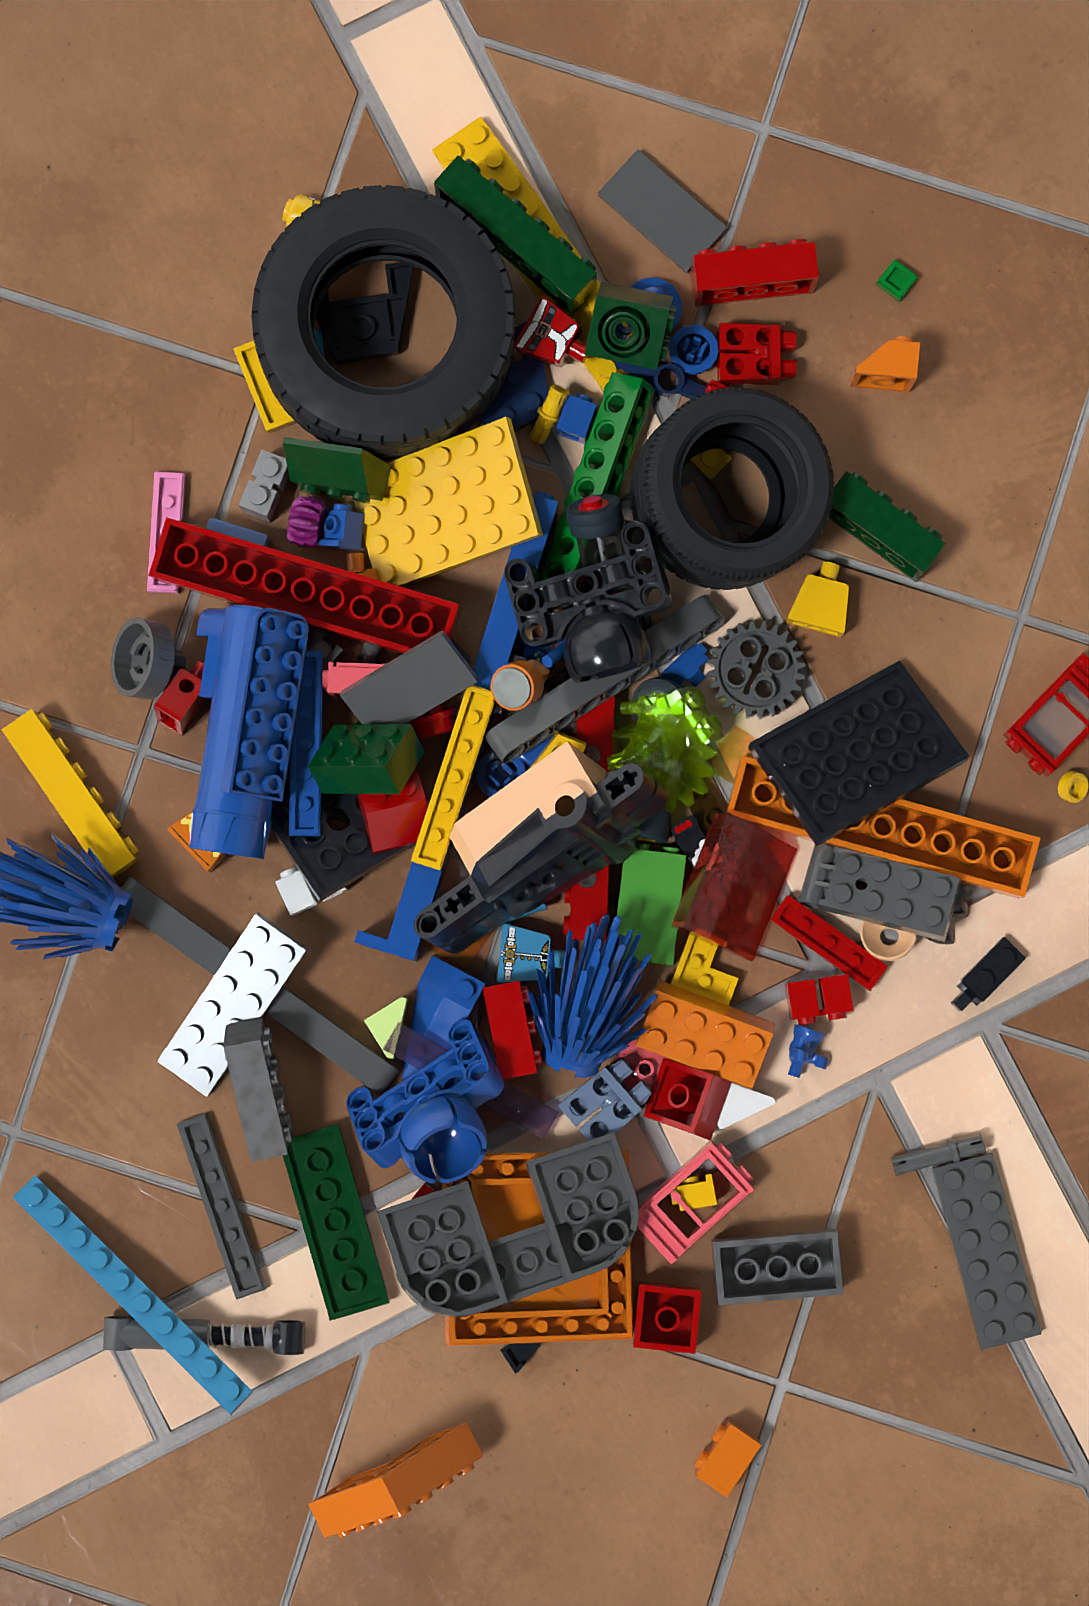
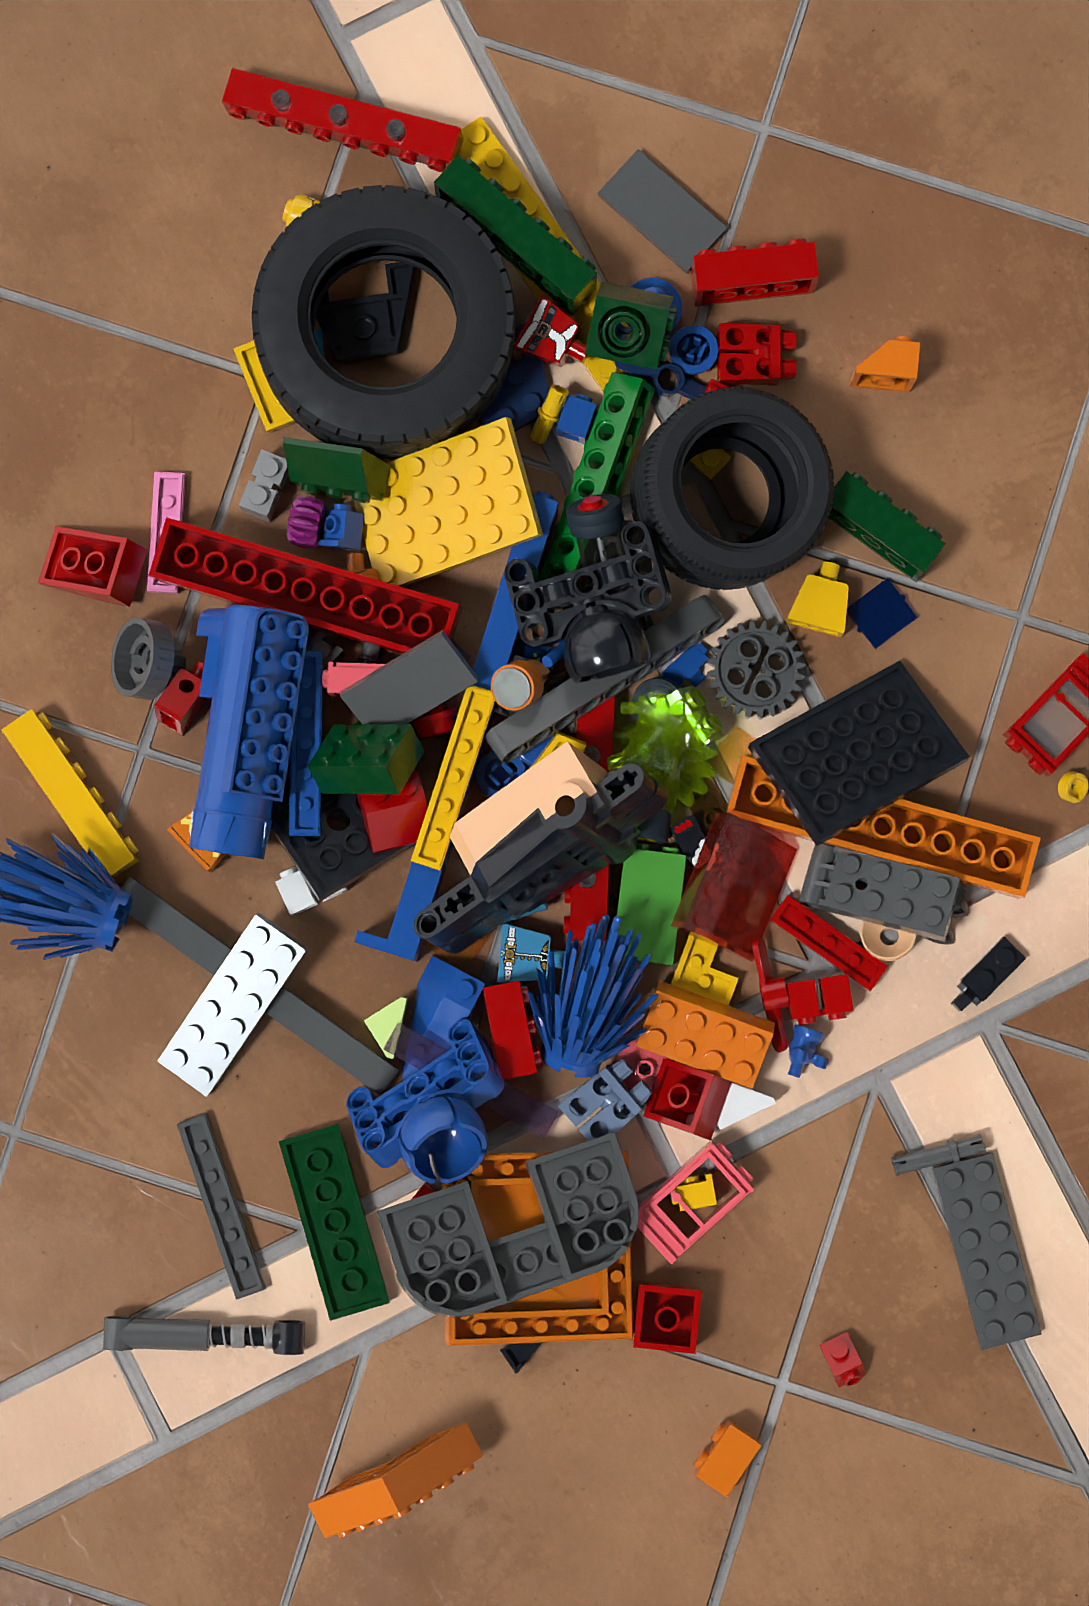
dark azure plate [13,1176,253,1415] -> none
medium blue tile [206,518,270,547] -> none
flat silver brick [223,1018,293,1162] -> none
flat silver brick [711,1229,844,1305] -> none
green tile [875,259,919,302] -> none
none -> red slope [38,526,147,607]
none -> red piece [221,68,464,172]
none -> red piece [752,938,790,1053]
none -> red bracket [819,1332,866,1387]
none -> clear blue piece [847,578,918,649]

